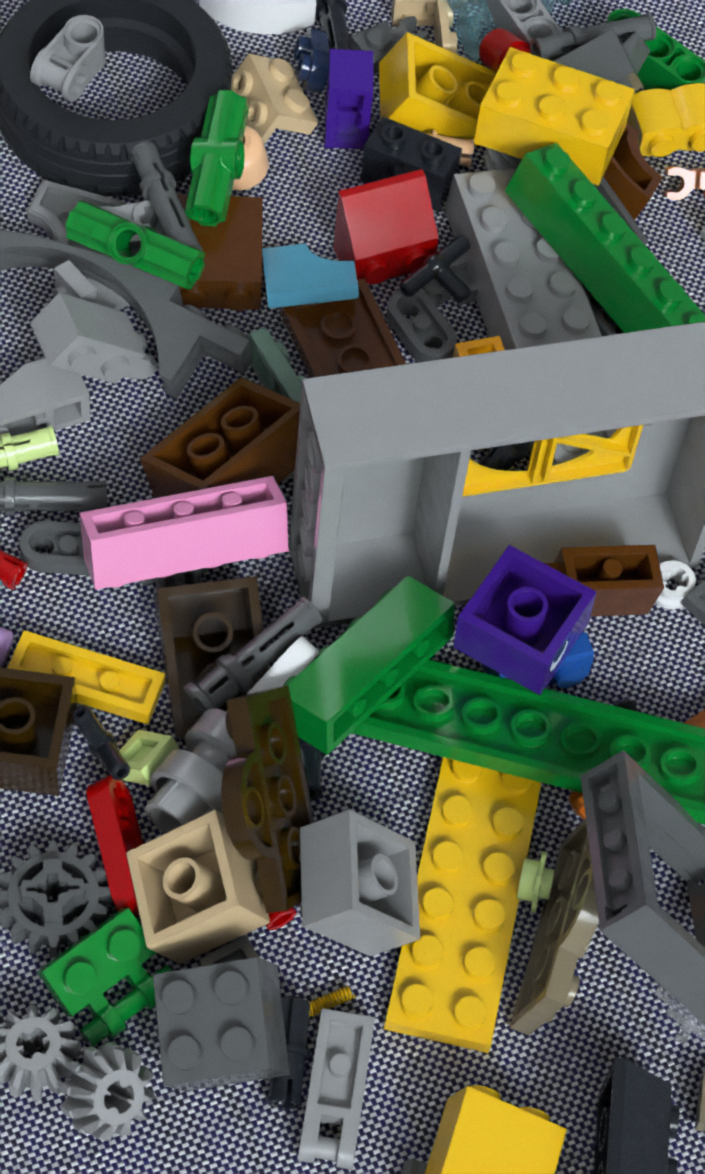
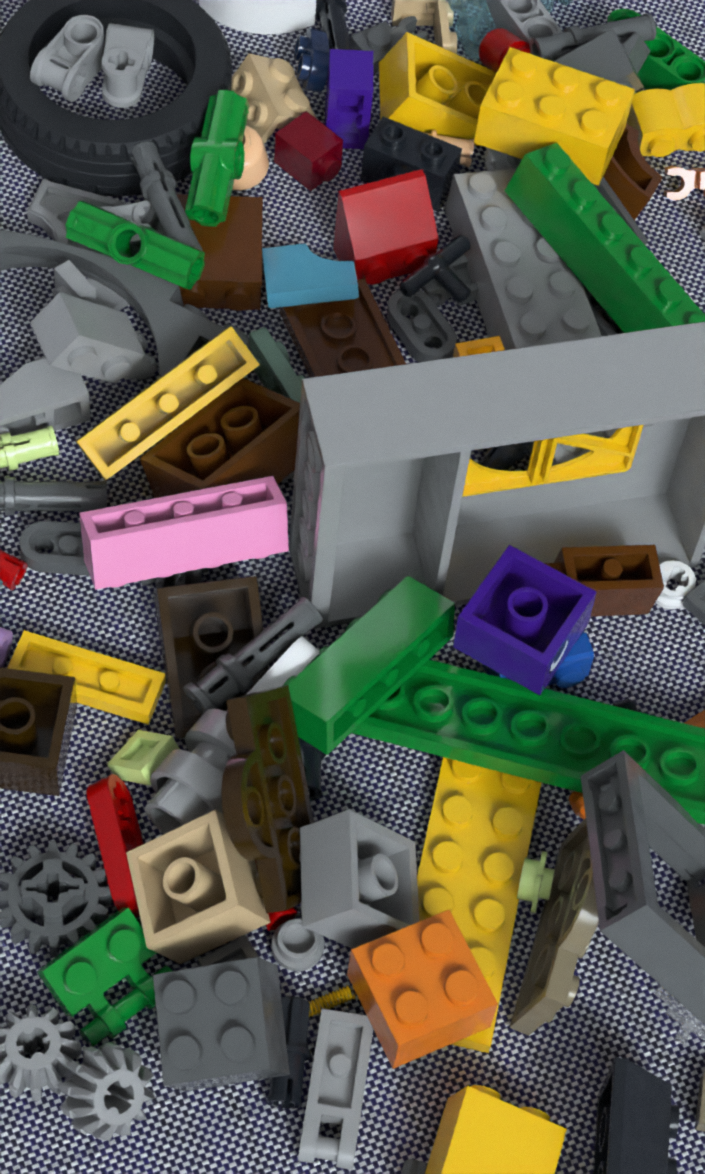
black piece [72,706,130,780] -> none
none -> yellow brick [75,326,260,480]
none -> light grey piece [102,23,154,108]
none -> light grey plate [271,919,325,971]
none -> dark red brick [274,111,343,192]
none -> orange brick [347,910,498,1069]

